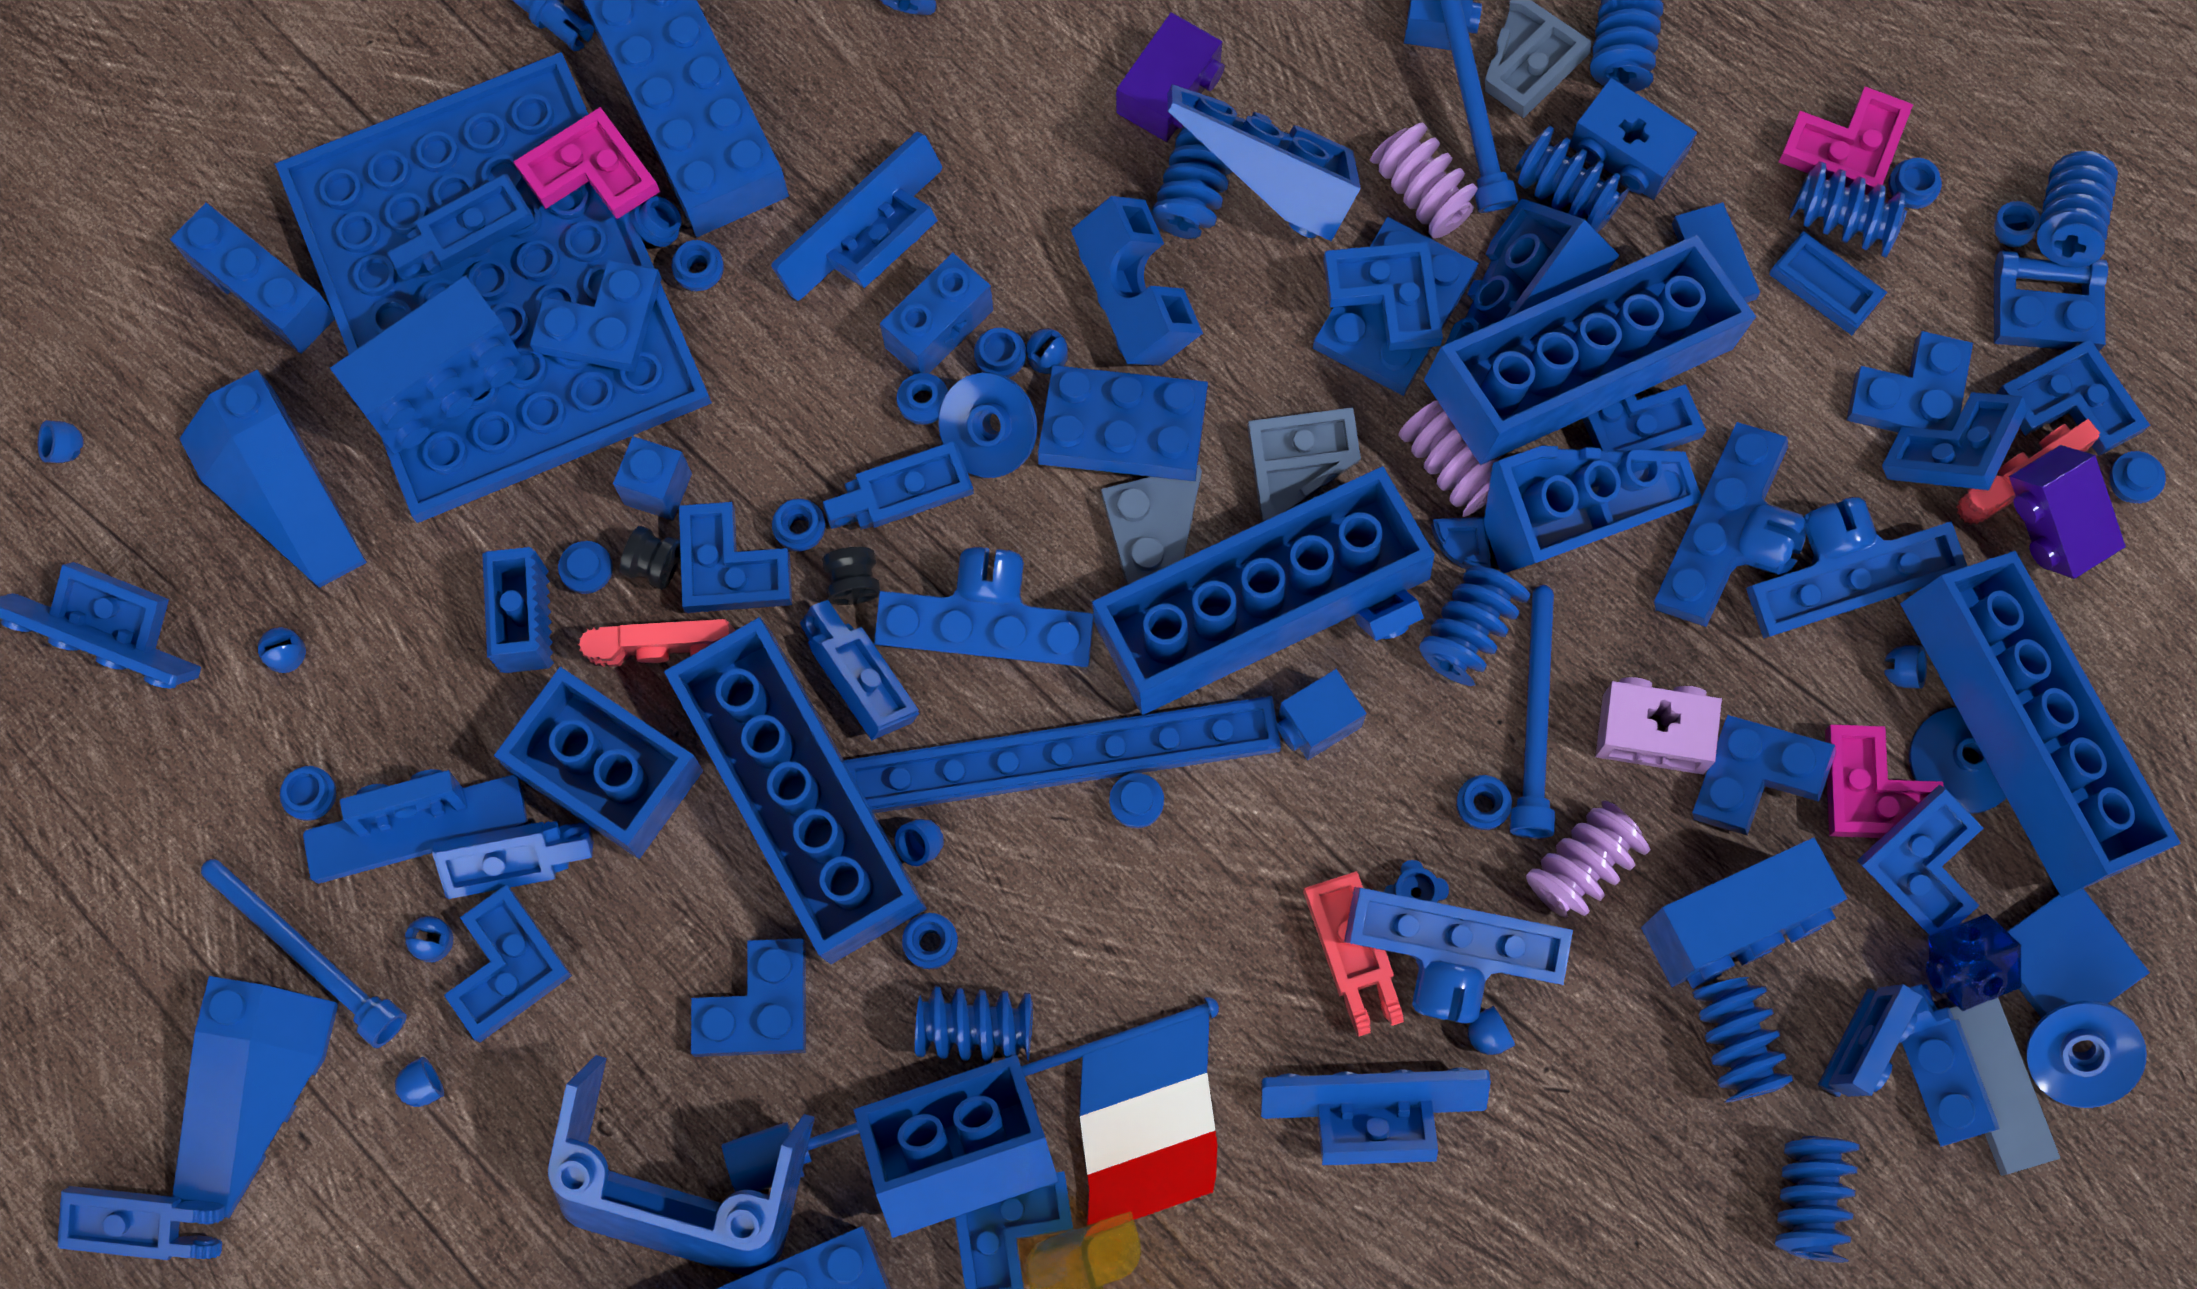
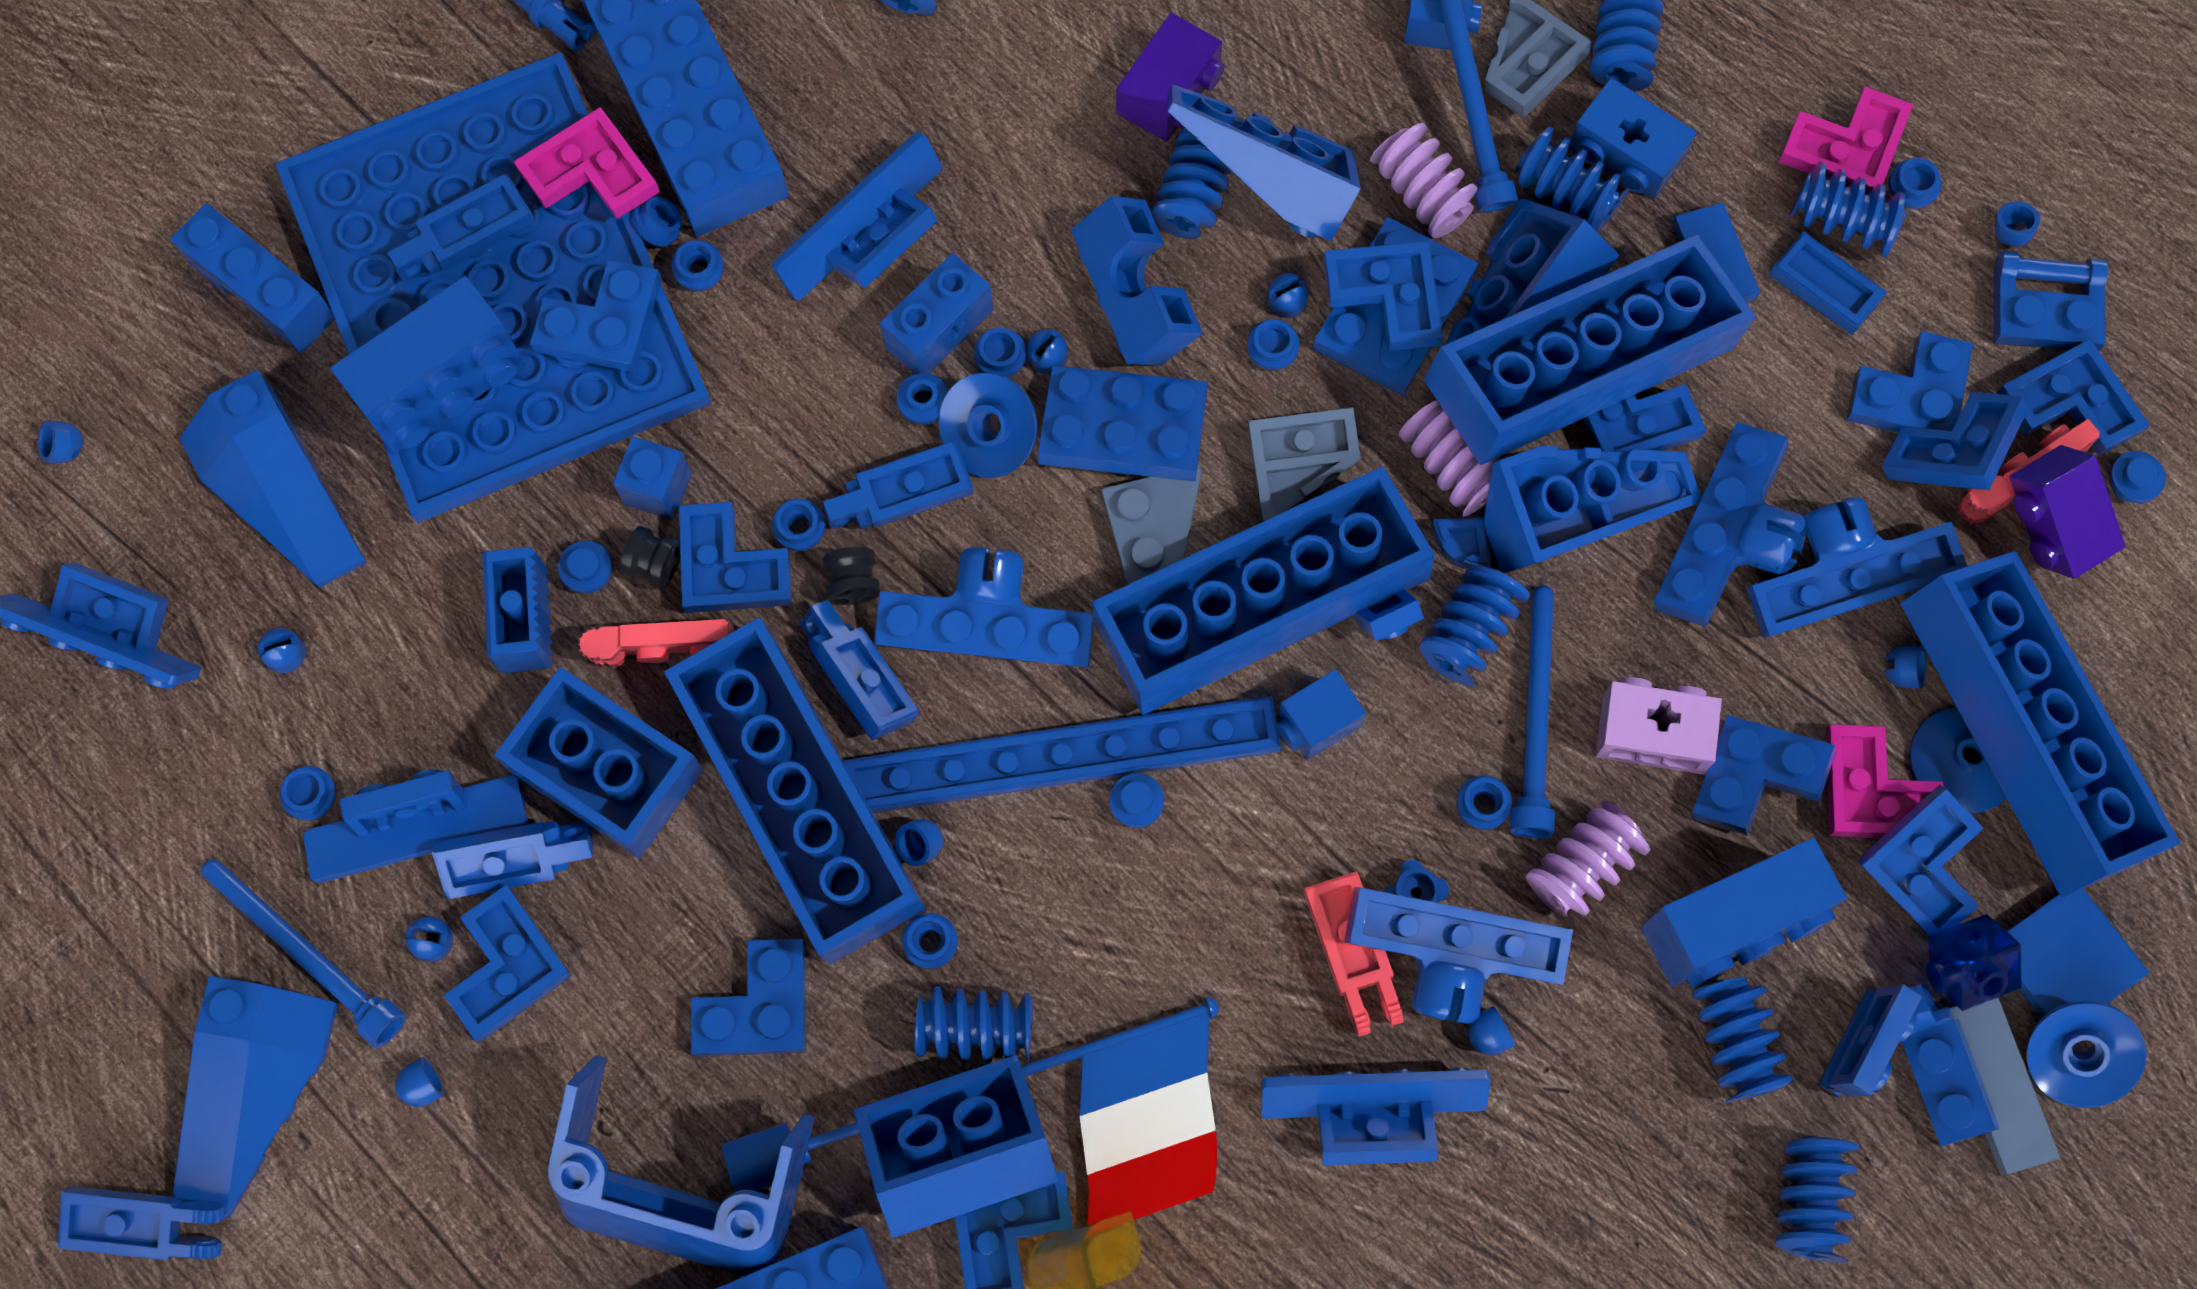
blue piece [2037,151,2118,268] -> none
none -> blue plate [1247,319,1299,371]
none -> blue hinge [1267,272,1309,318]

